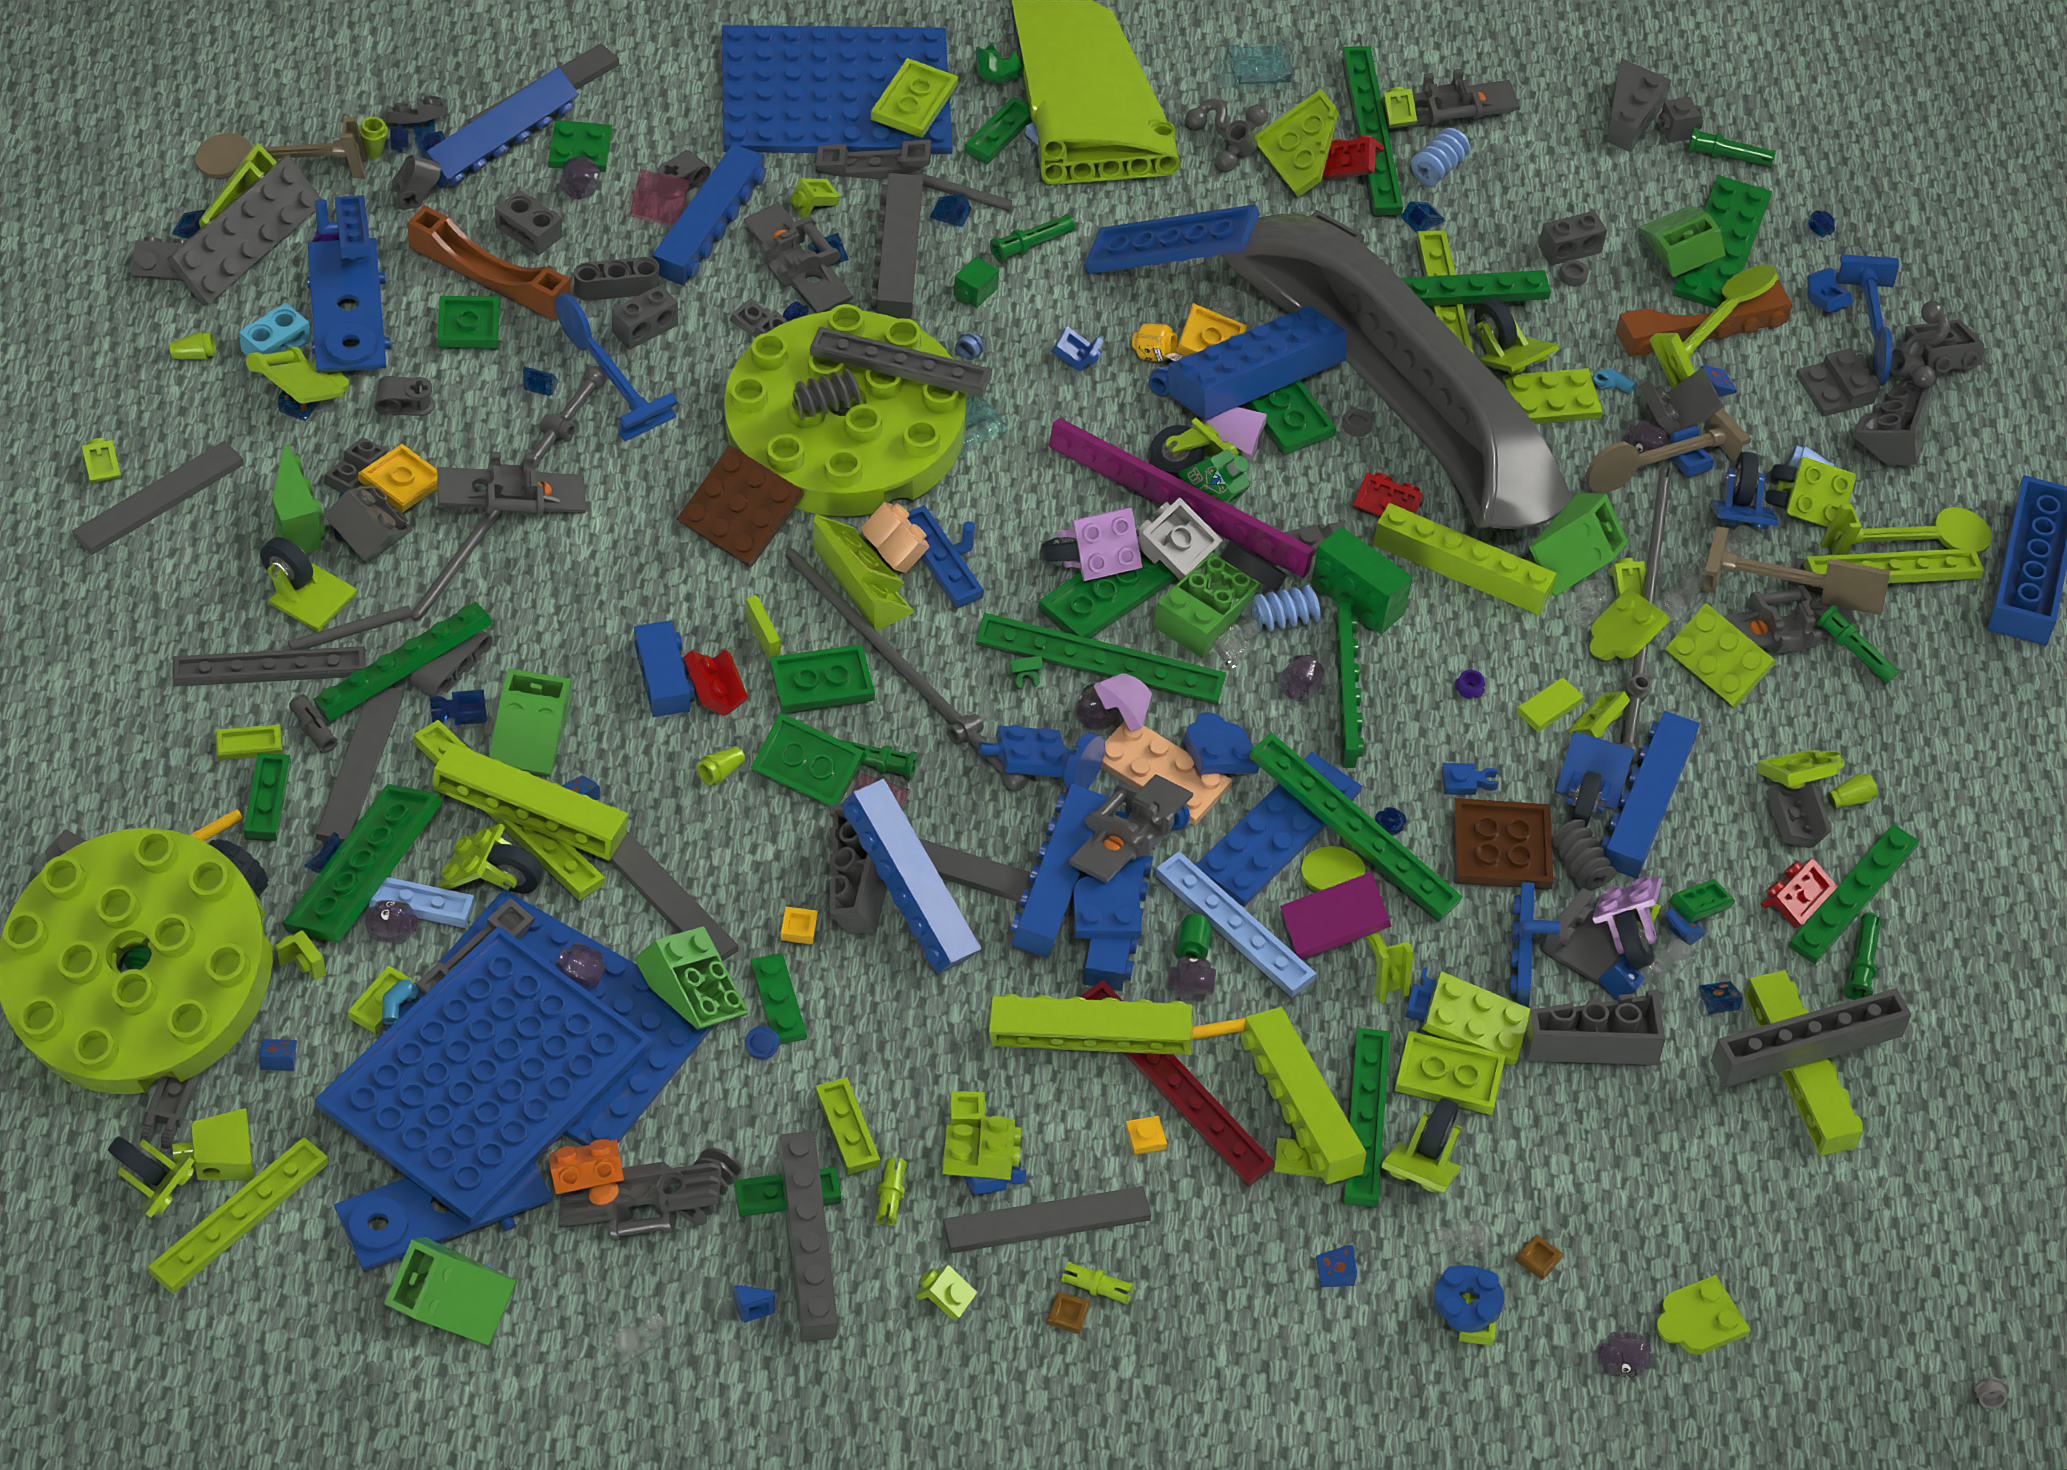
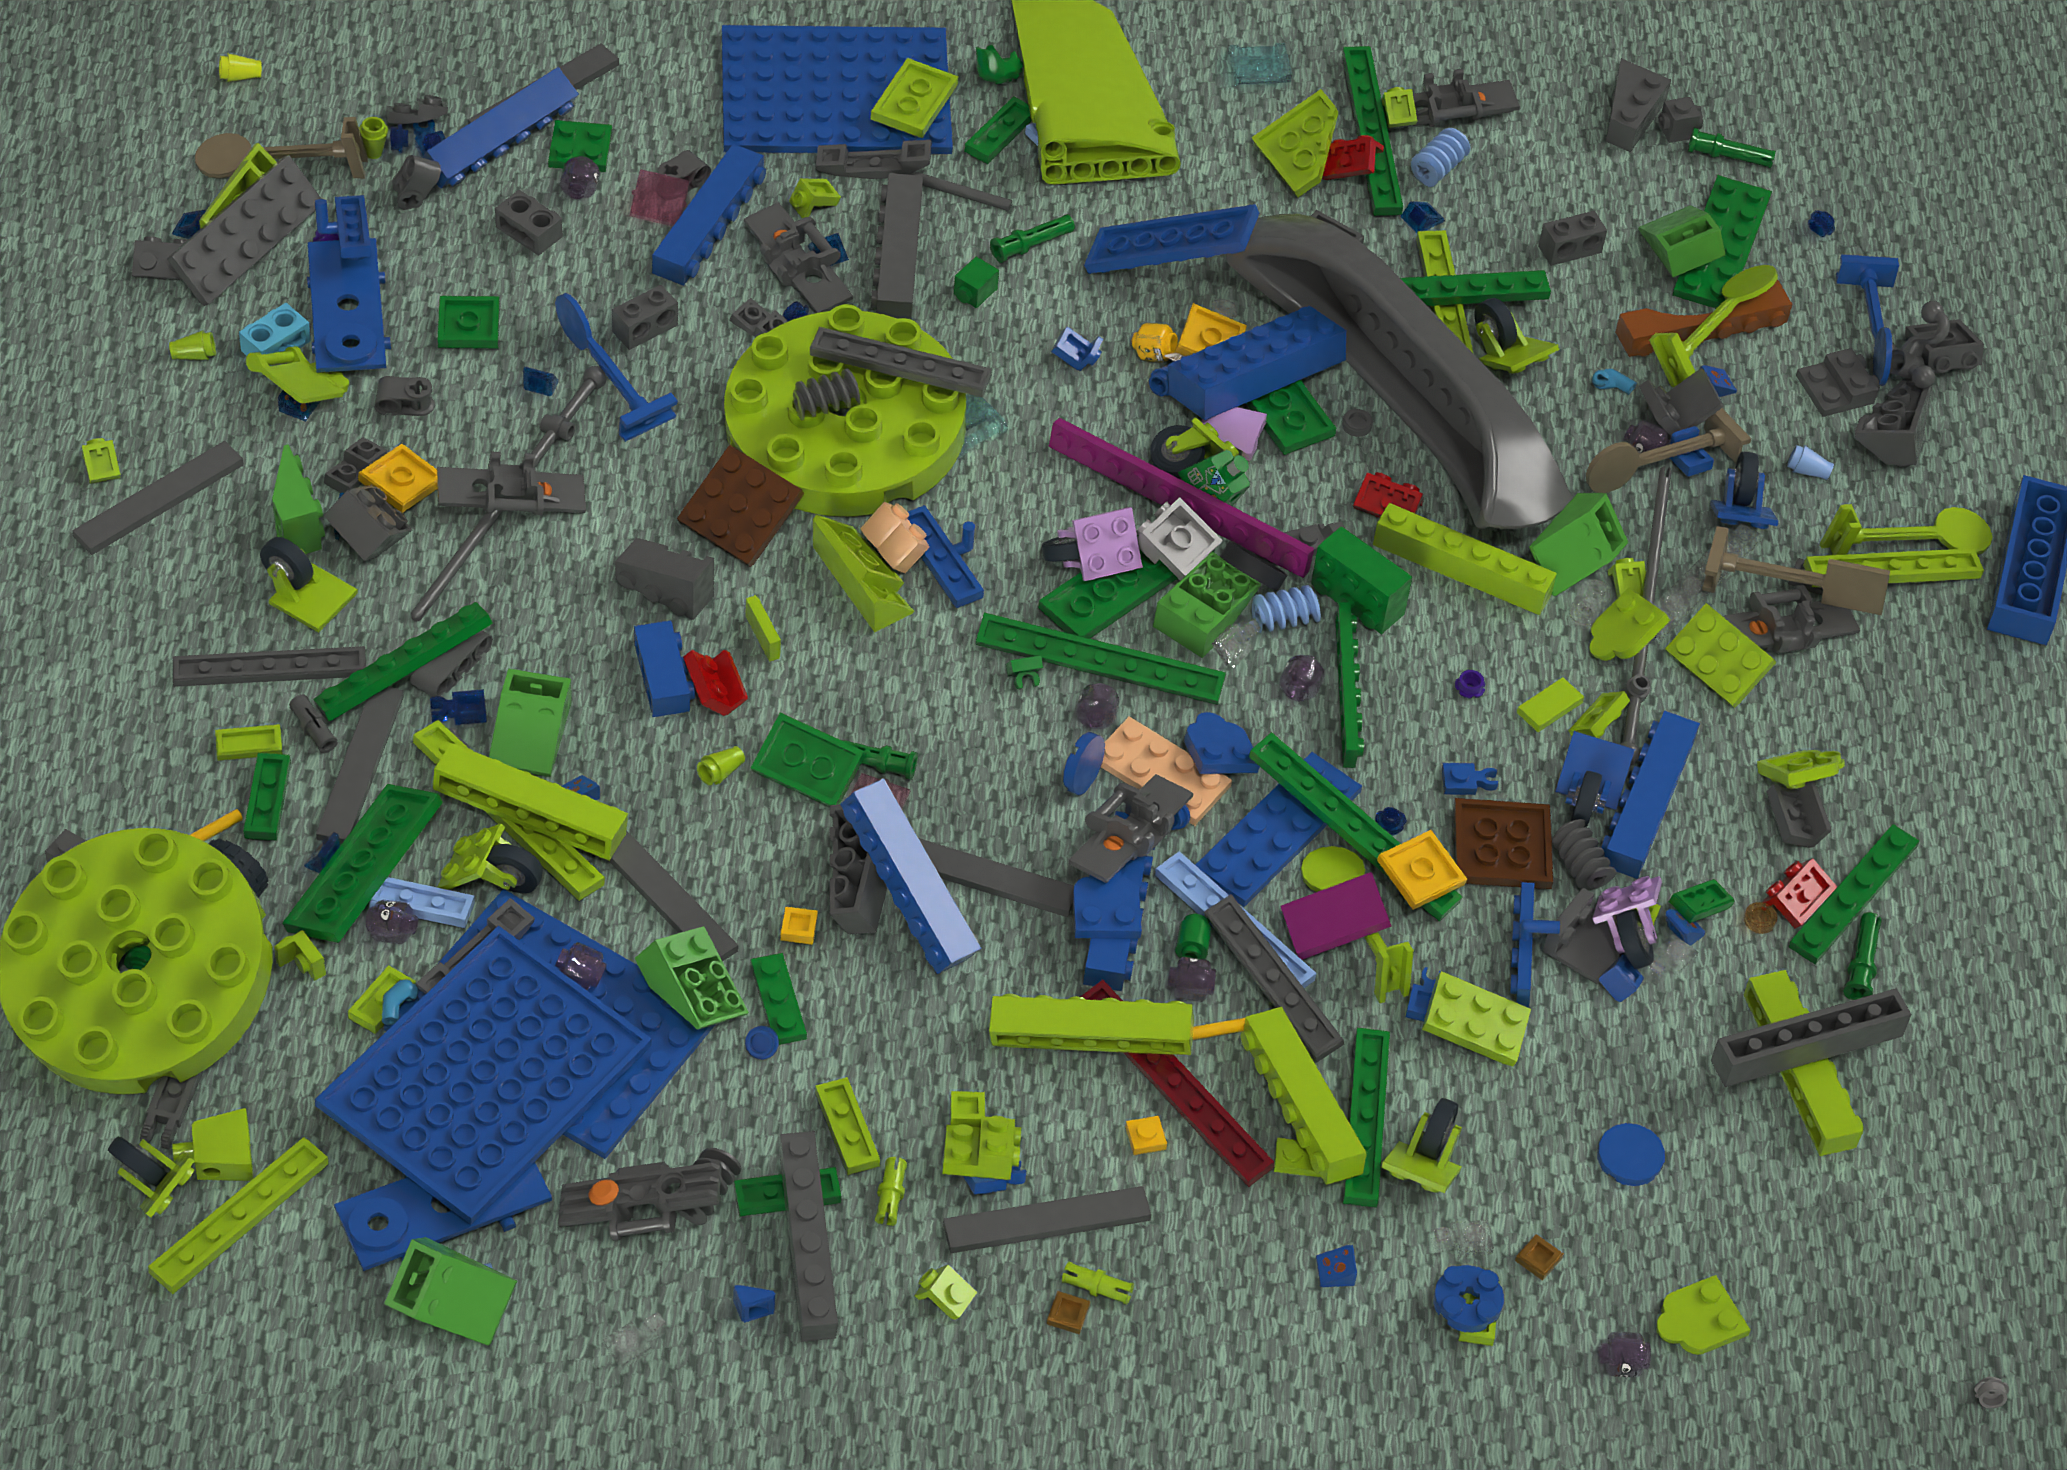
blue slope [259,1039,297,1071] -> none
dark grey bar [288,605,412,650] -> none
dark orange arch [407,205,571,321] -> none
orange plate [549,1139,624,1194] -> none
dark grey beam [574,257,659,301] -> none
green plate [769,644,875,713] -> none
dark grey bar [785,548,1028,791] -> none
clear blue slope [930,194,972,227] -> none
medium blue plate [956,332,984,360] -> none
blue plate [978,725,1077,777] -> none
blue brick [1010,783,1108,958] -> none
lavender slope [1094,673,1152,731] -> none
dark grey piece [1185,99,1268,172] -> none
lime plate [1394,1031,1506,1115] -> none
lime plate [1502,368,1603,424] -> none
dark grey wedge [1524,989,1665,1065] -> none
dark grey tile [1559,260,1589,287] -> none
slope [1699,981,1743,1015] -> none
lime plate [1765,457,1856,528] -> none
blue bracket [1807,268,1852,312] -> none
green pin [1816,605,1900,685] -> none
lime cone [1828,773,1878,809] -> none
none -> neon yellow cone [219,53,262,82]
none -> dark grey wedge [615,538,714,620]
none -> dark grey tile [1204,894,1344,1062]
none -> yellow plate [1377,830,1467,910]
none -> blue tile [1597,1123,1665,1186]
none -> clear orange tile [1744,902,1777,934]

